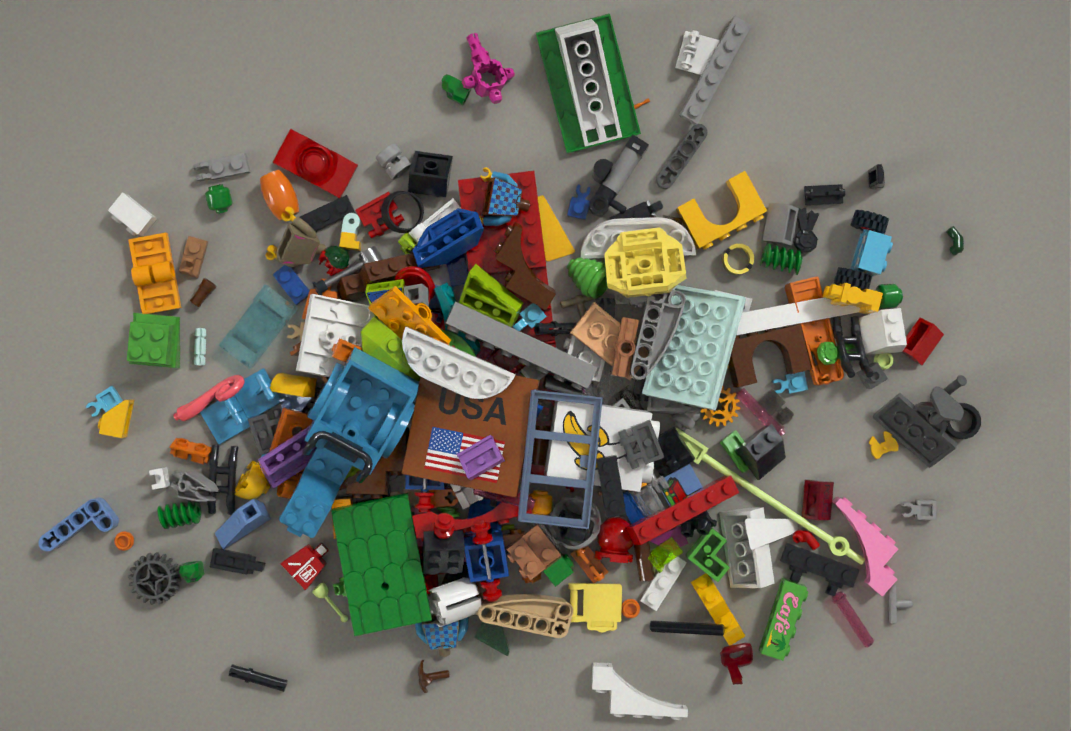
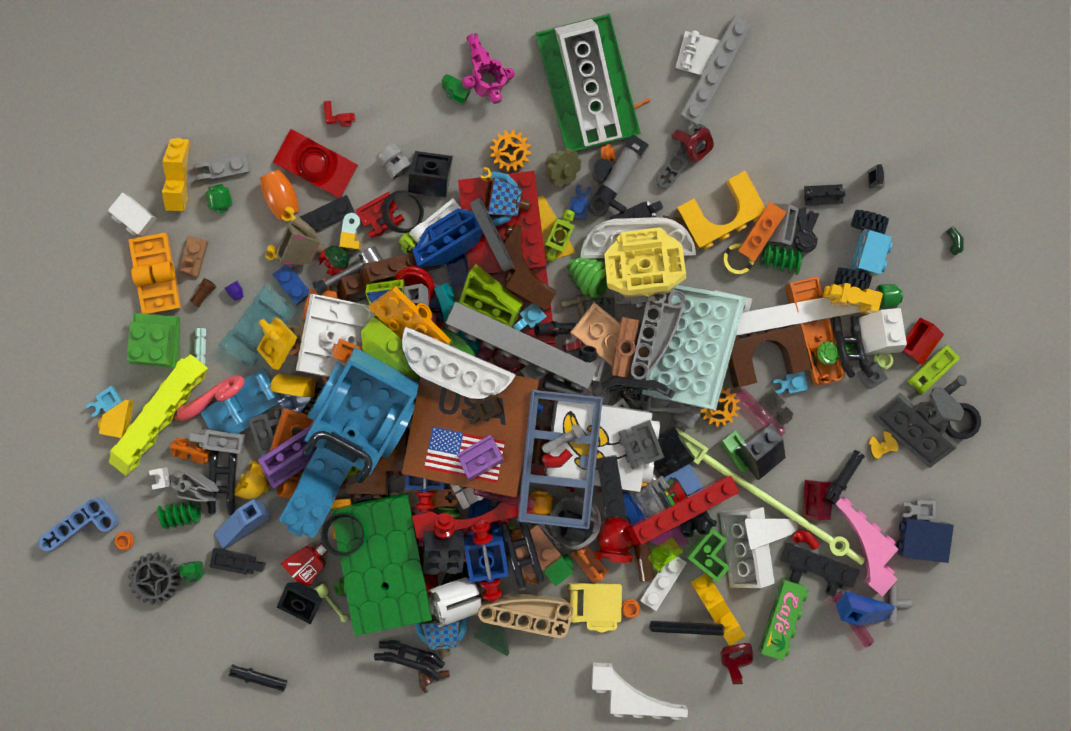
none -> neon yellow brick [109,354,208,476]
none -> yellow arch [162,138,191,211]
none -> light grey hinge [189,429,245,454]
none -> dark purple hose [224,280,244,301]
none -> yellow plate [256,317,297,370]
none -> black slope [277,582,322,625]
none -> black tyre [321,513,364,556]
none -> red plate [323,101,356,127]
none -> black piece [374,640,445,681]
none -> dark brown plate [464,394,503,425]
none -> dark grey beam [470,198,514,272]
none -> light orange gear [490,130,531,172]
none -> black piece [499,521,545,590]
none -> light grey hinge [542,424,585,453]
none -> red arm [542,449,573,468]
none -> lime piece [545,209,574,262]
none -> olive plant [546,148,581,187]
none -> dark red tile [562,340,582,353]
none -> black plate [578,346,598,362]
none -> orange plate [601,144,615,162]
none -> black piece [601,376,675,398]
none -> dark red piece [672,128,714,163]
none -> orange plate [738,202,786,261]
none -> black pin [824,450,865,504]
none -> blue slope [836,591,895,626]
none -> dark blue panel [896,517,954,563]
none -> lime plate [907,345,960,395]

